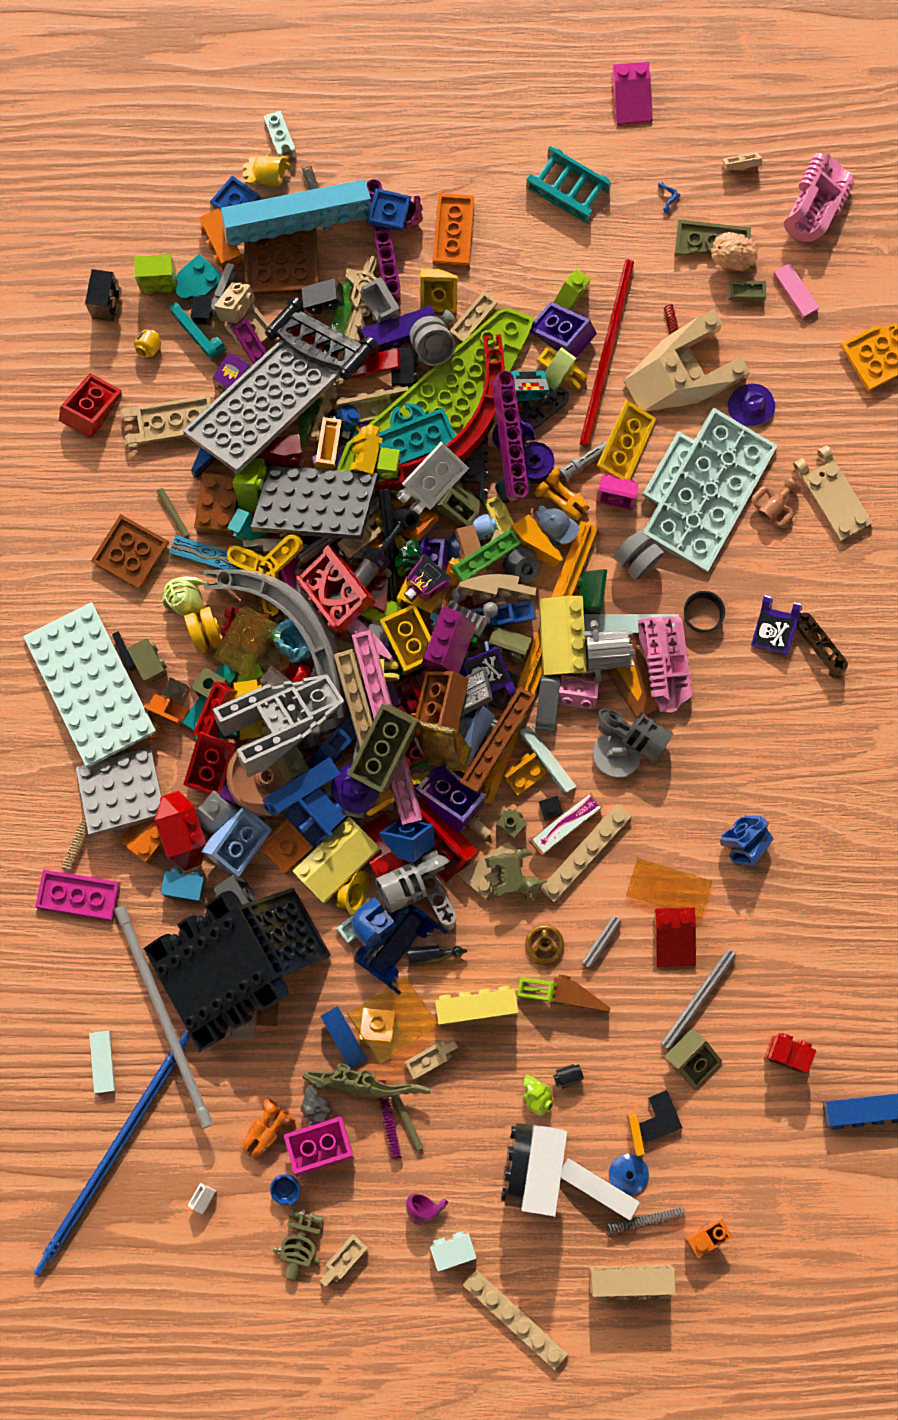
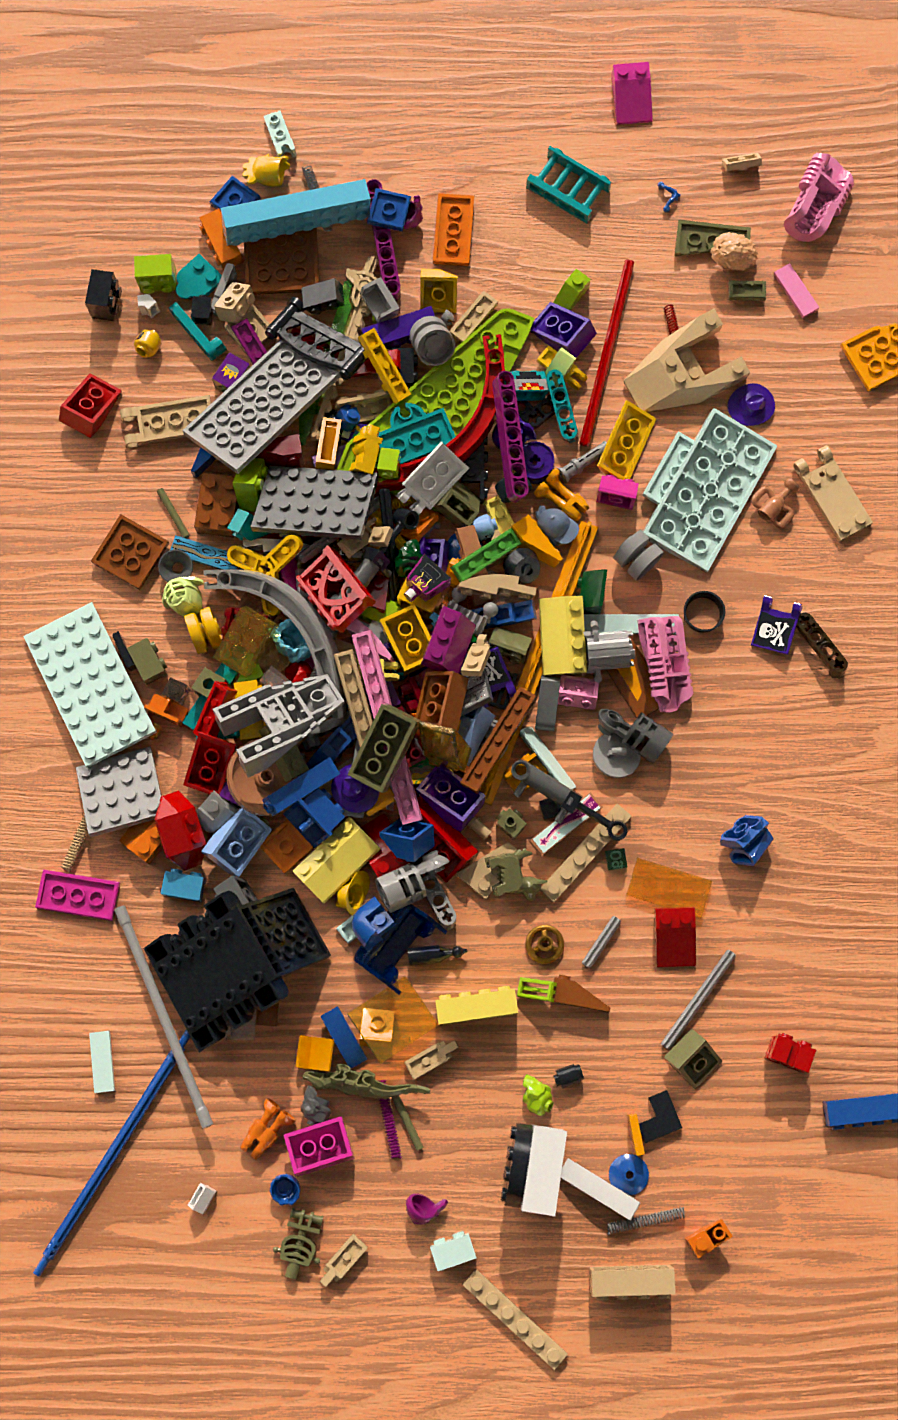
none -> white piece [137,294,160,319]
none -> dark grey piece [158,549,193,584]
none -> light orange piece [295,1035,334,1072]
none -> yellow hinge [357,328,411,404]
none -> tan plate [368,526,393,547]
none -> tan hinge [461,634,490,677]
none -> dark grey piece [511,759,627,841]
none -> teal beam [546,369,579,443]
none -> clear green tile [605,848,627,871]

